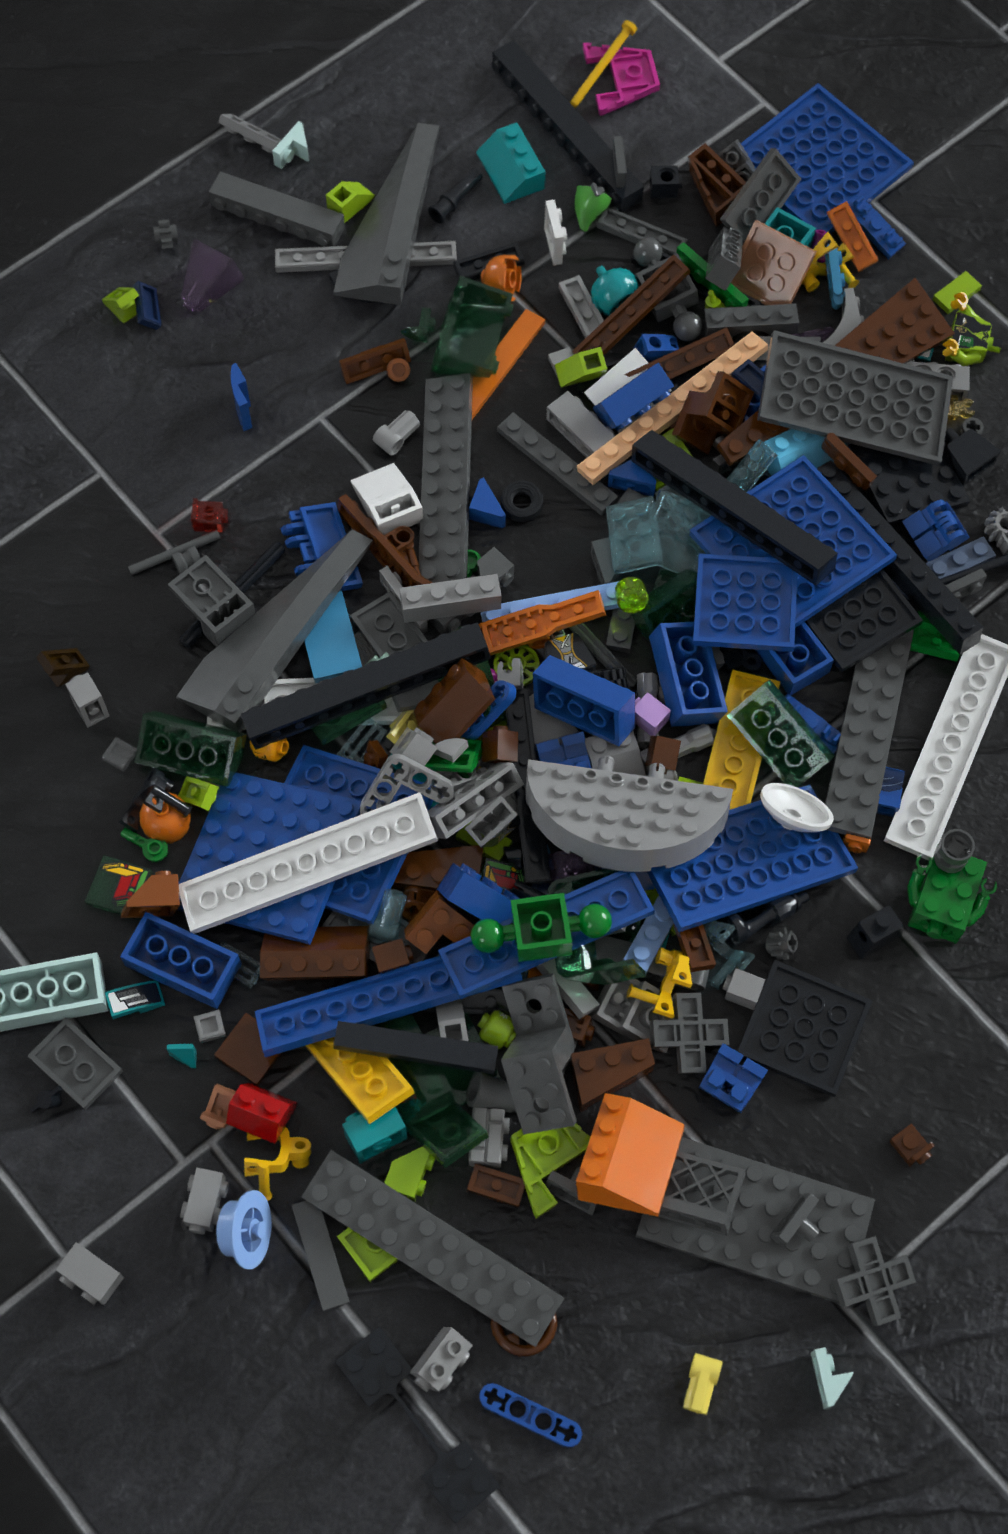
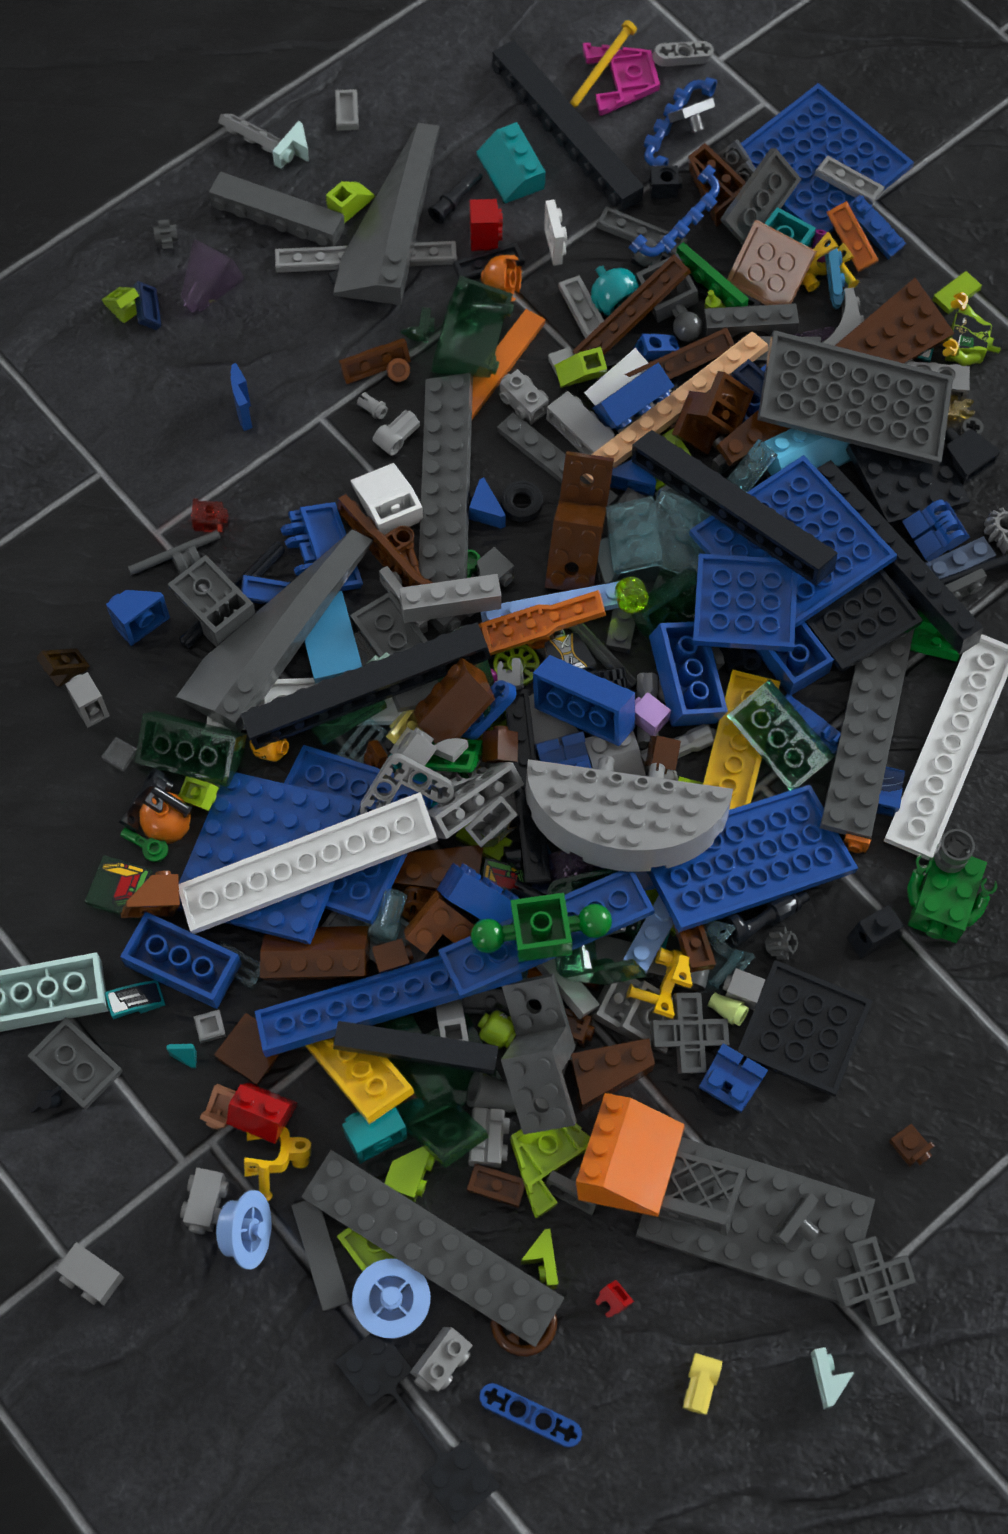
bright green hat [575,183,612,232] -> none
dark grey tile [612,136,627,188] -> none
dark grey brick [706,227,743,290] -> none
white dish [760,783,834,832] -> none
reddish brown hinge [821,433,877,491] -> none
none -> blue slope [106,590,170,646]
none -> blue tile [241,575,290,604]
none -> light grey tile [335,89,359,131]
none -> light blue wheel [352,1259,430,1339]
none -> light grey pin [357,392,388,419]
none -> red brick [470,199,503,251]
none -> light grey brick [499,369,549,425]
none -> lime slope [521,1229,558,1289]
none -> reddish brown bracket [545,451,614,591]
none -> red tile [596,1280,634,1317]
none -> blue bar [629,165,720,257]
none -> blue bar [644,77,717,166]
none -> light grey beam [652,41,714,66]
none -> flat silver tile [668,98,715,133]
none -> yellowish green cone [708,992,749,1026]
none -> light grey tile [815,155,885,206]

